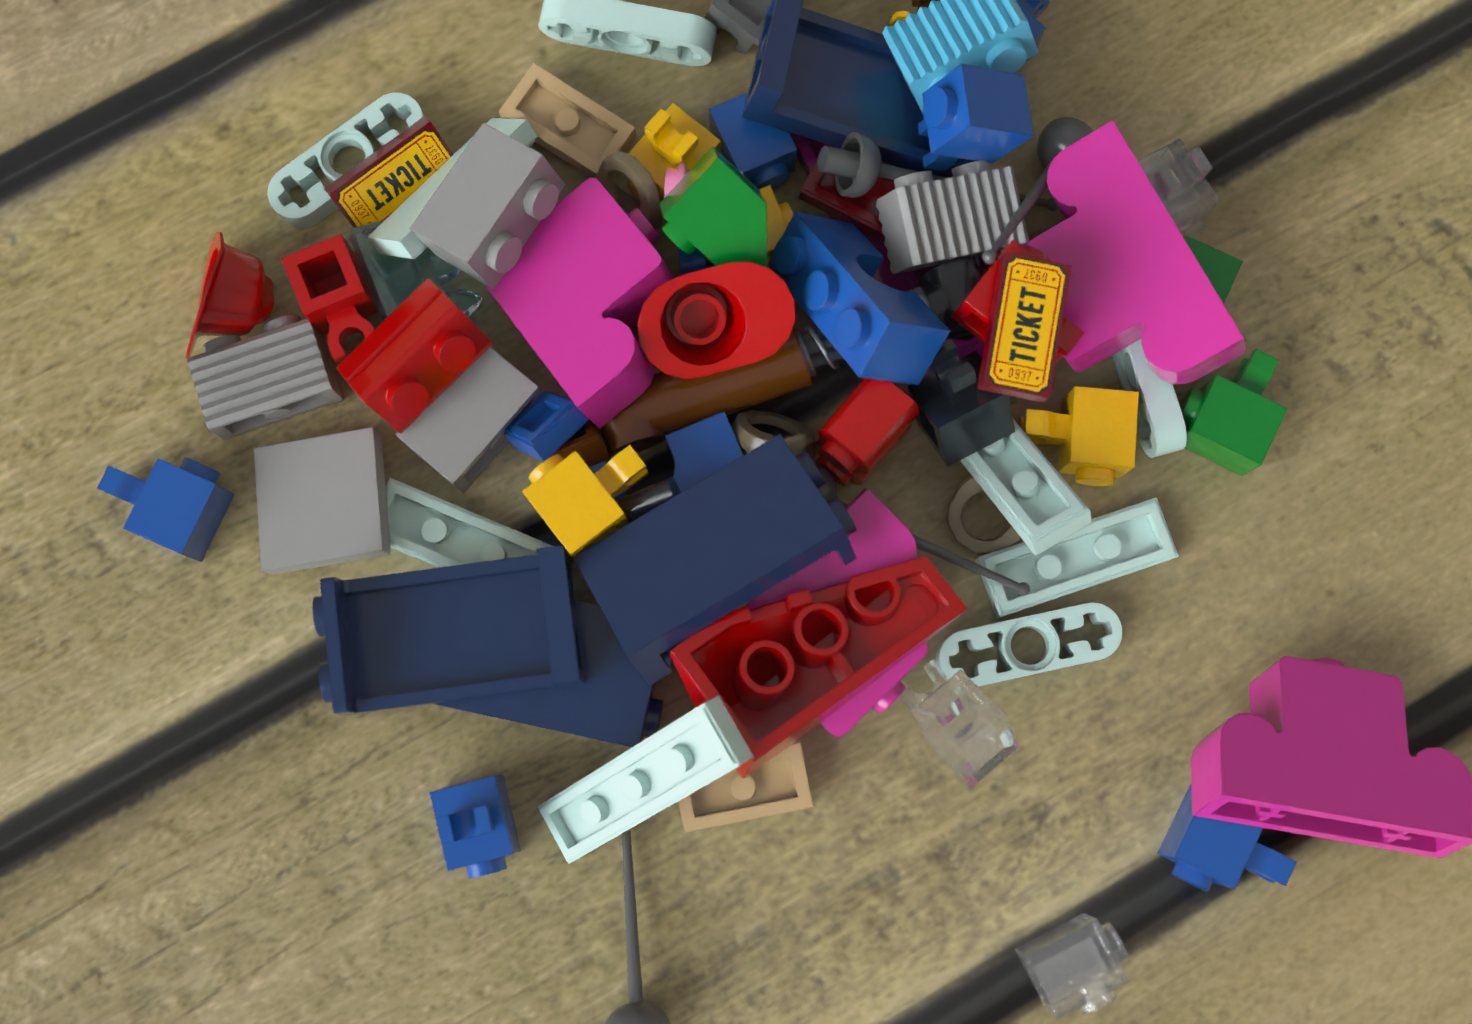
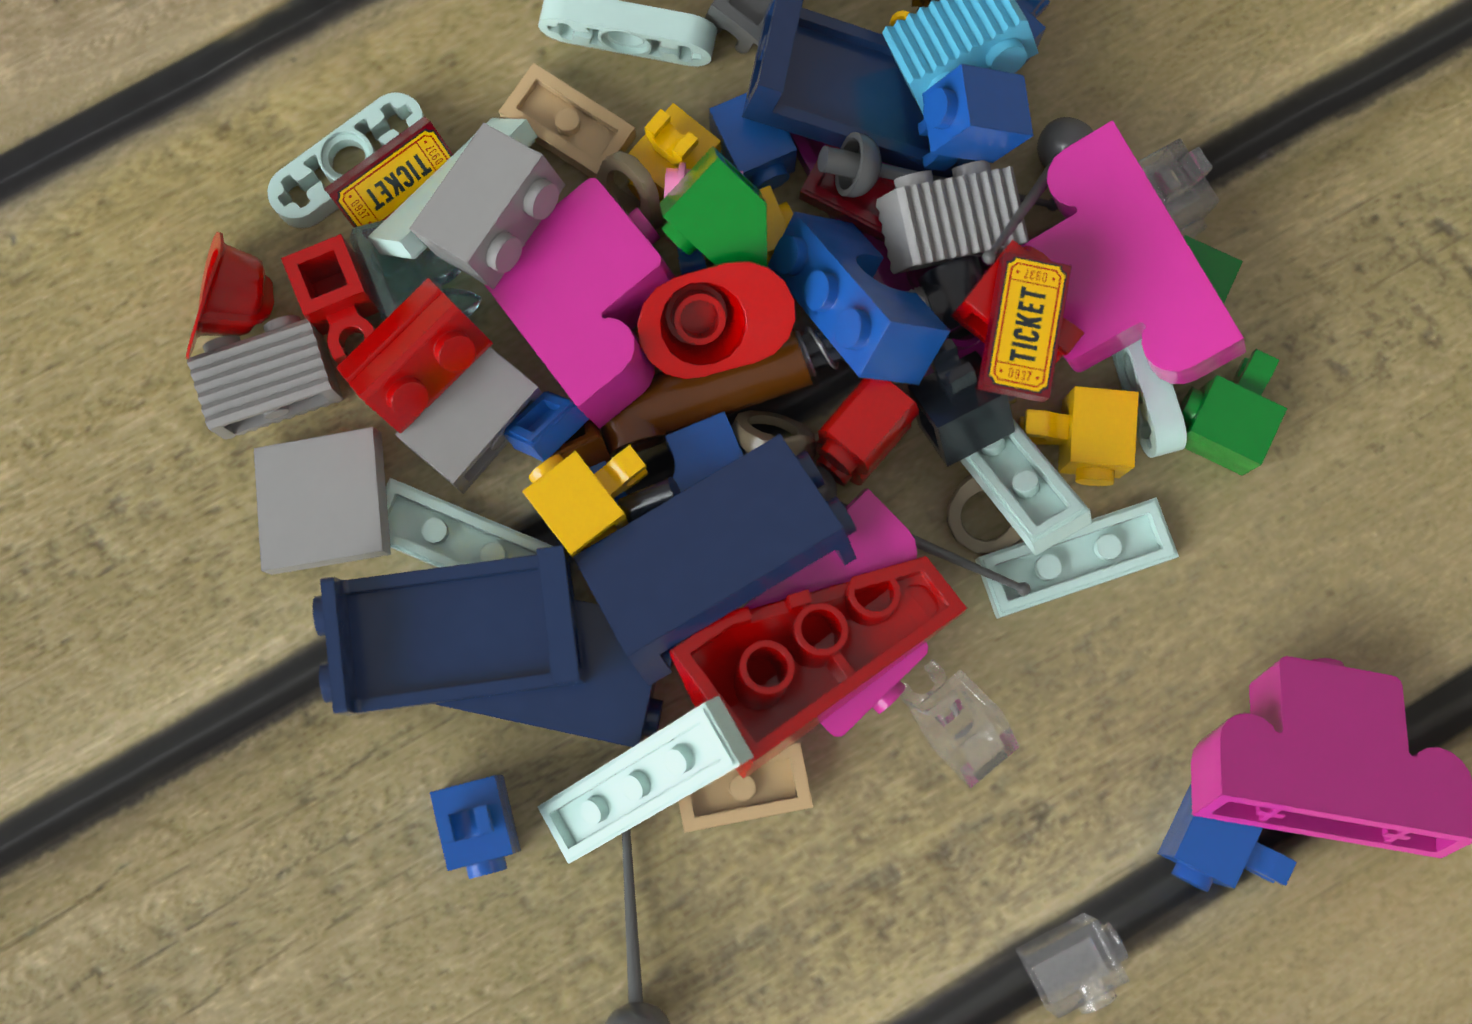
blue brick [97,457,235,562] -> none
light aqua beam [935,603,1122,689] -> none

